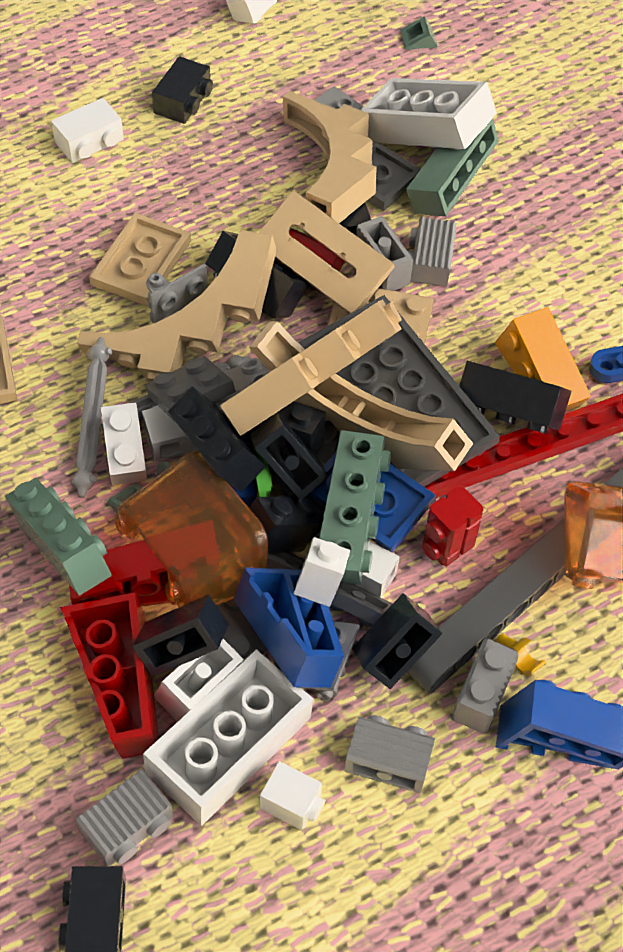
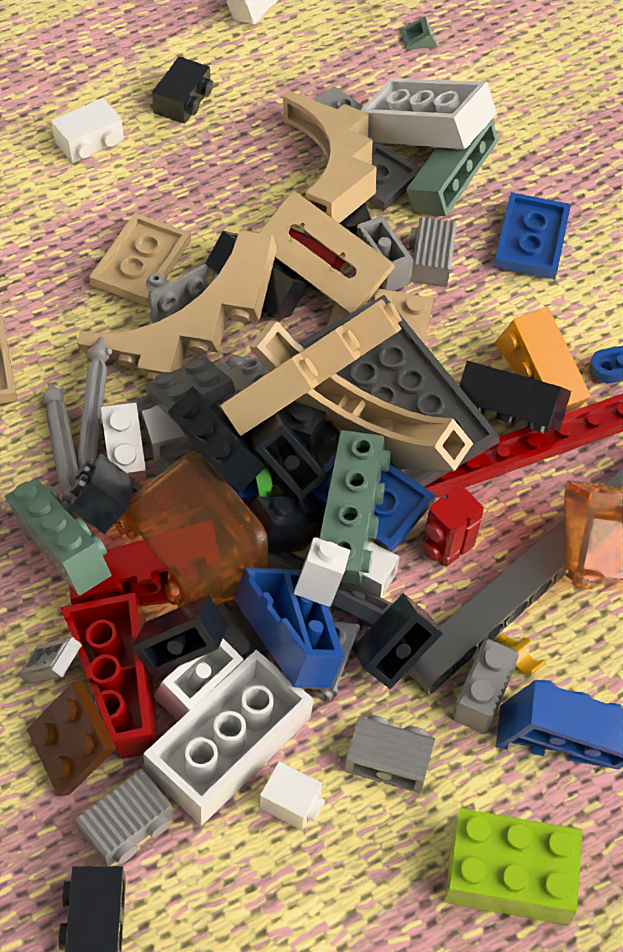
none -> light grey plate [19,637,82,684]
none -> reddish brown plate [27,682,117,796]
none -> light grey wheel [40,384,78,513]
none -> black brick [69,454,135,535]
none -> lime brick [444,808,583,925]
none -> blue plate [493,192,571,280]

